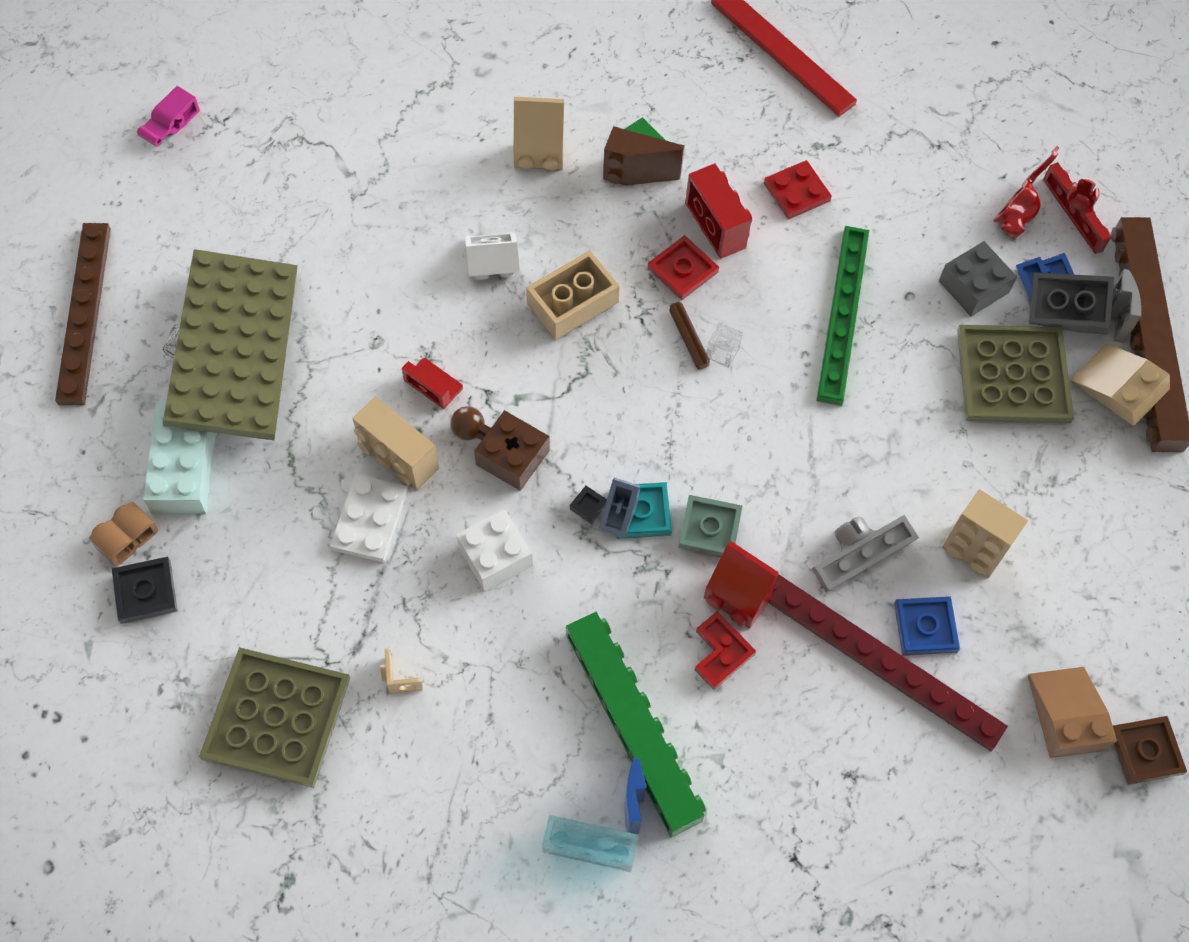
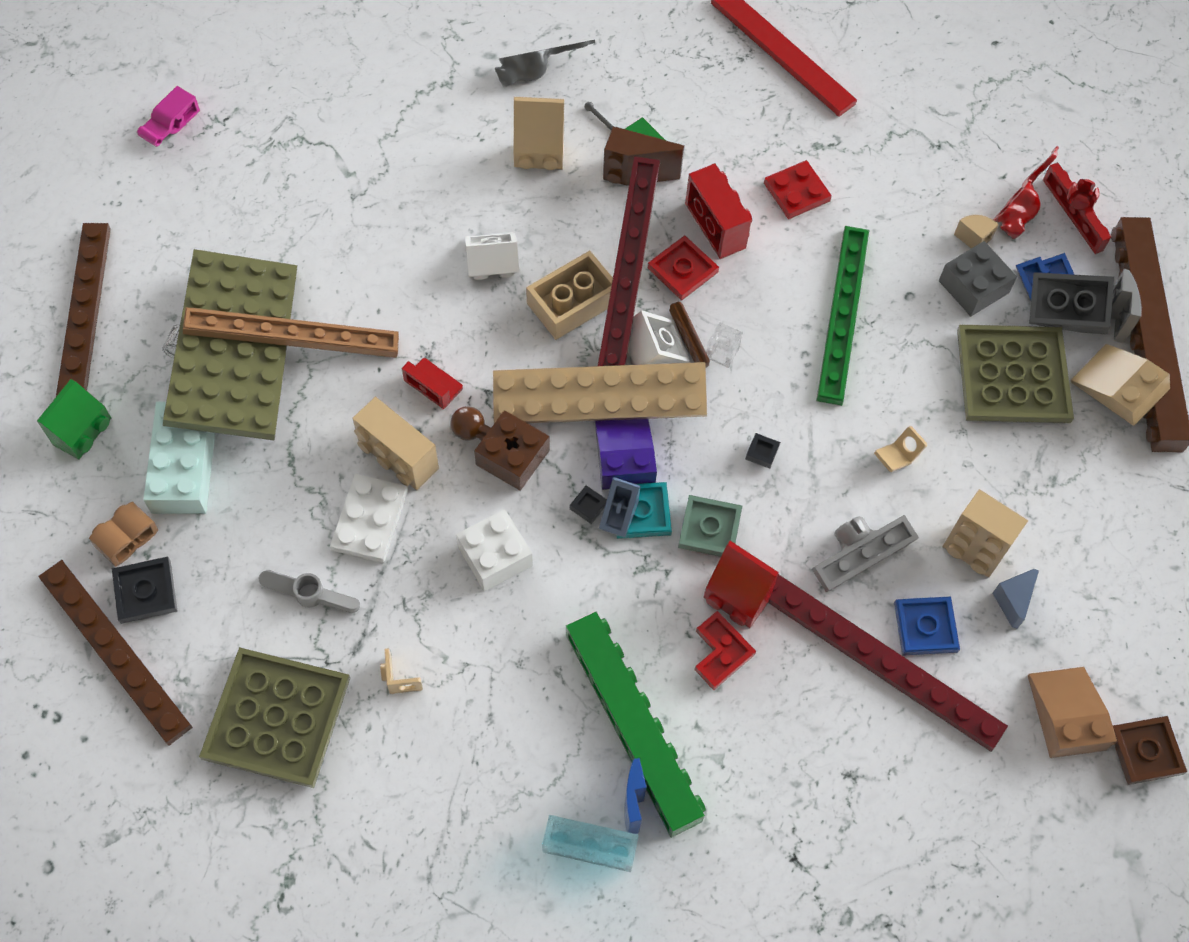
none -> green slope [37,379,112,460]
none -> reddish brown plate [38,560,193,746]
none -> medium nougat tile [183,307,399,358]
none -> light grey piece [259,570,360,613]
none -> tan plate [493,362,707,423]
none -> dark grey animal [495,39,595,86]
none -> dark grey hinge [584,102,619,130]
none -> dark purple slope [595,419,657,490]
none -> dark red plate [598,156,660,366]
none -> white slope [628,310,691,365]
none -> black plate [745,433,781,469]
none -> tan bracket [874,426,927,472]
none -> tan brick [954,215,999,248]
none -> sand blue slope [992,569,1039,629]

